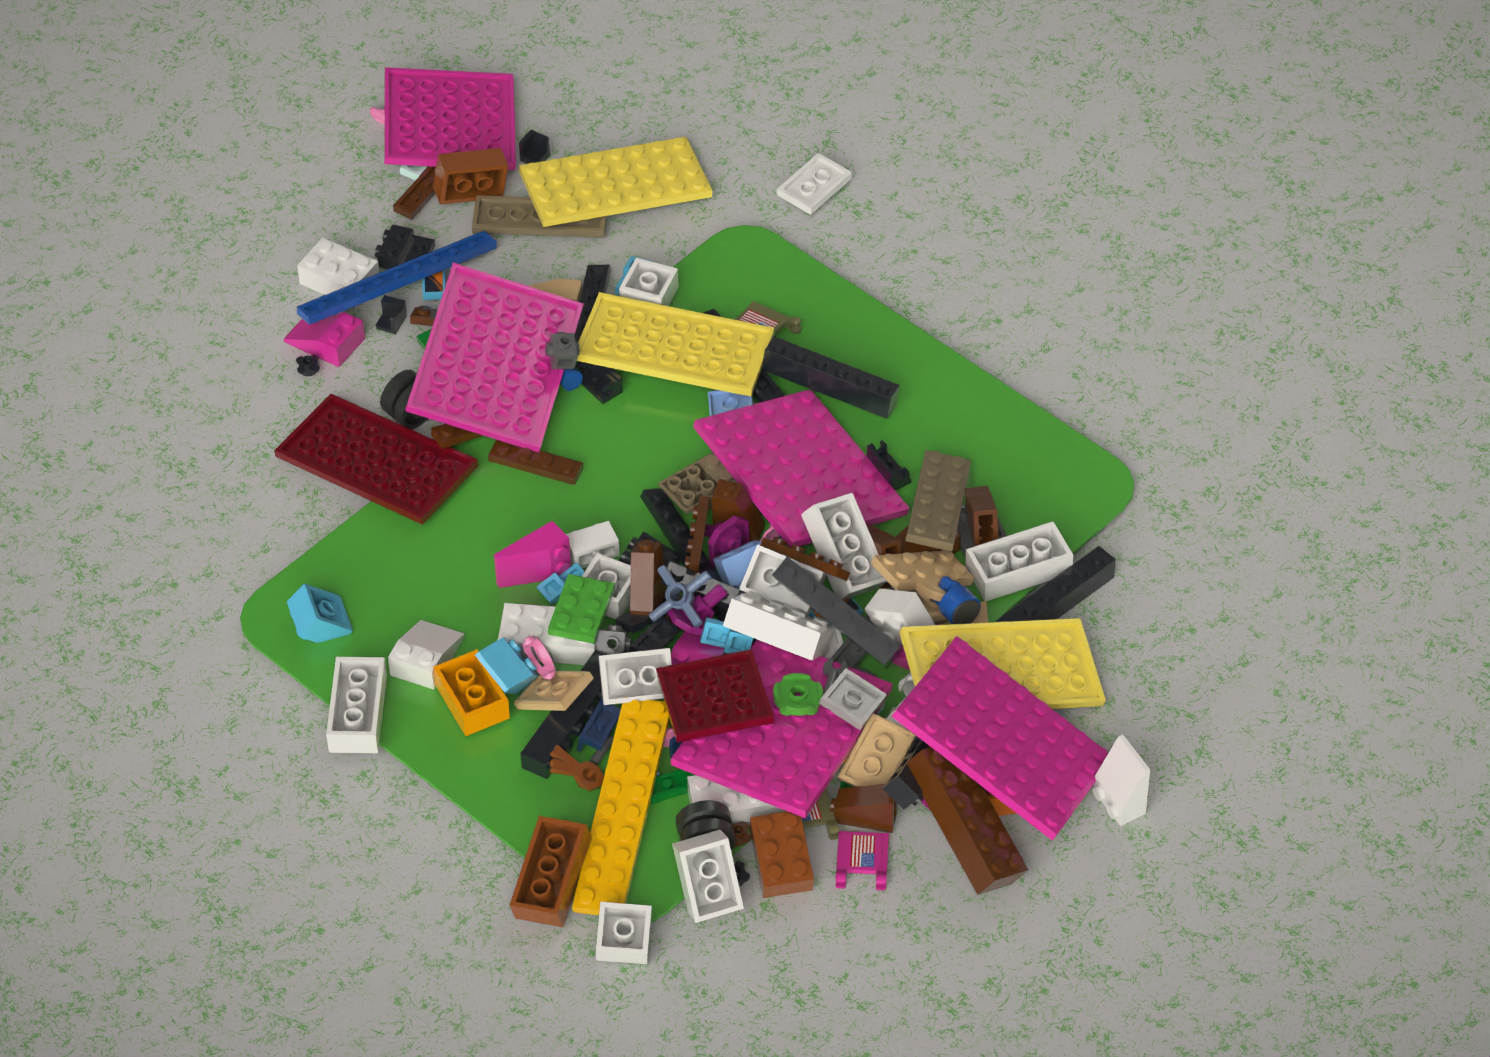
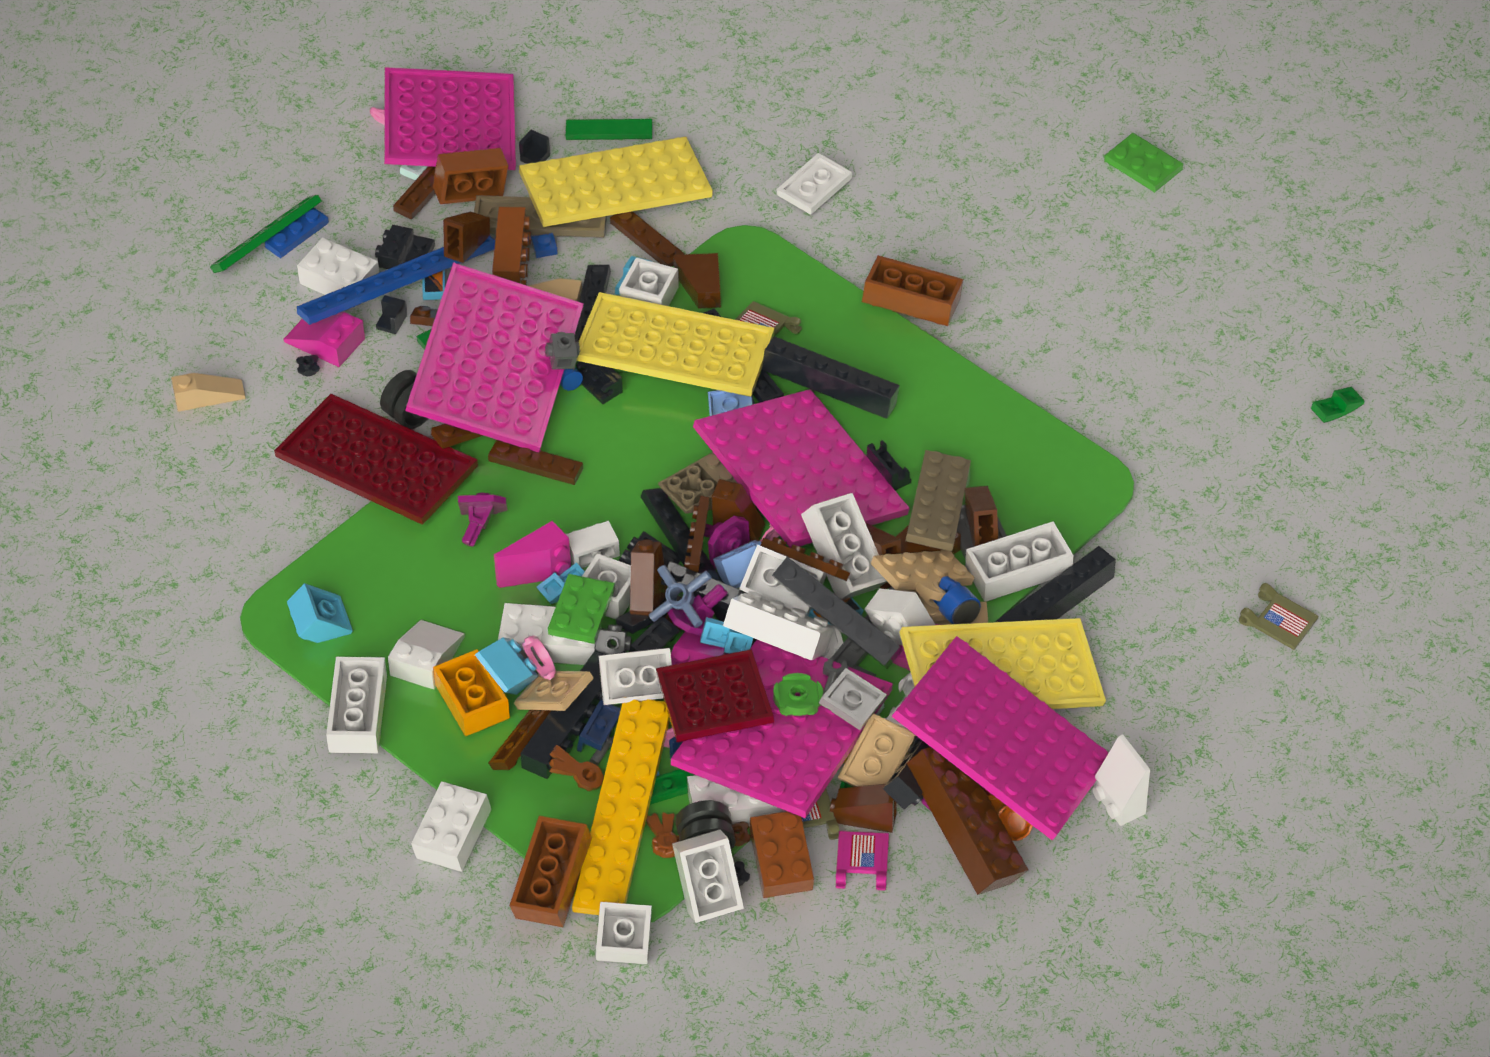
none -> tan slope [171,373,246,412]
none -> green tile [210,195,322,273]
none -> blue plate [265,207,329,259]
none -> white brick [411,781,492,872]
none -> reddish brown slope [443,211,490,263]
none -> magenta piece [458,492,507,547]
none -> reddish brown plate [488,710,551,770]
none -> dark orange brick [492,207,531,286]
none -> blue plate [531,233,558,258]
none -> green tile [565,119,653,140]
none -> reddish brown plate [610,211,685,267]
none -> dark orange piece [646,812,679,858]
none -> reddish brown slope [673,253,721,309]
none -> dark orange brick [862,255,964,326]
none -> orange hair [998,805,1033,841]
none -> bright green plate [1104,133,1183,193]
none -> olive flag [1239,583,1319,650]
none -> green slope [1311,386,1365,423]

